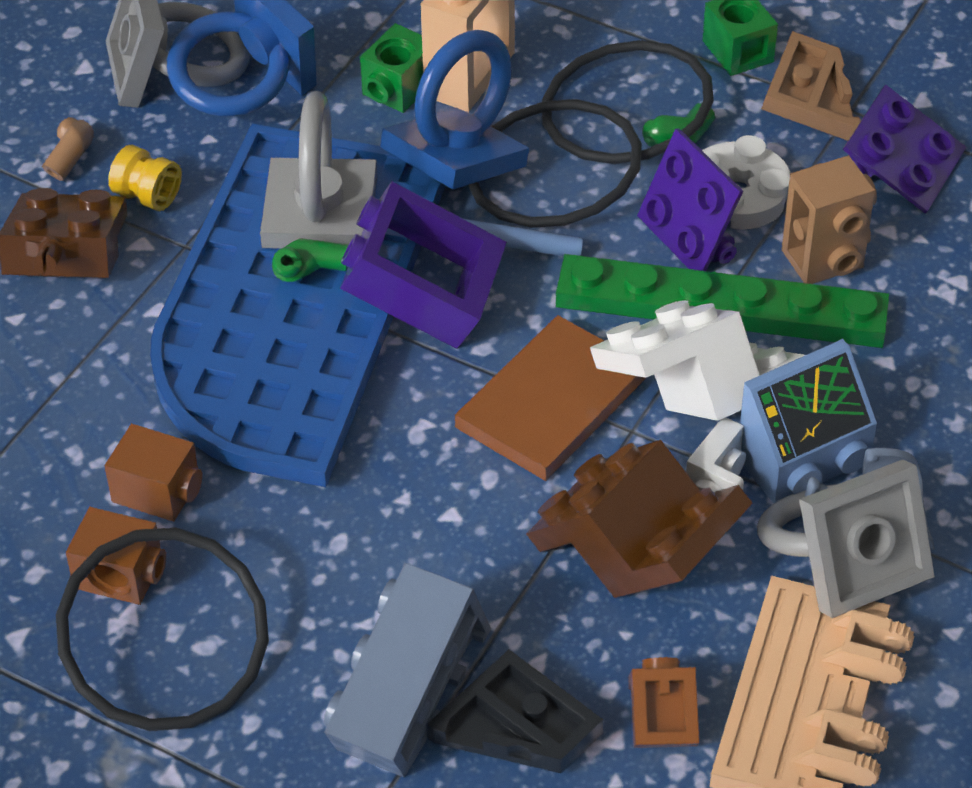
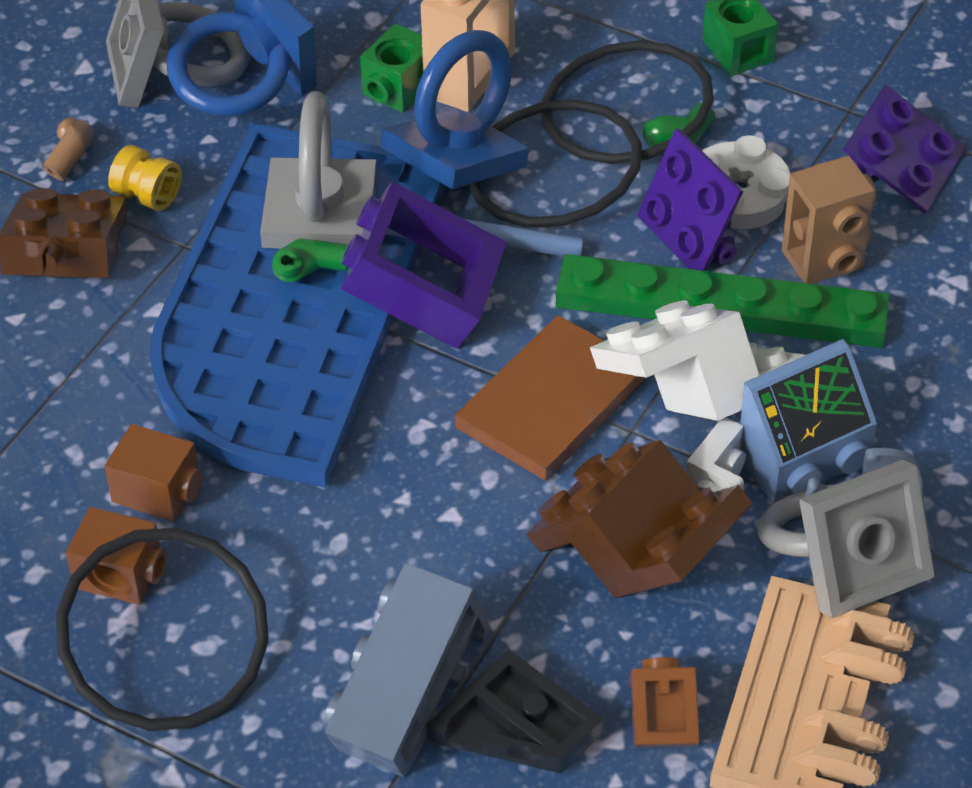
medium nougat wing [762,31,860,141] -> none

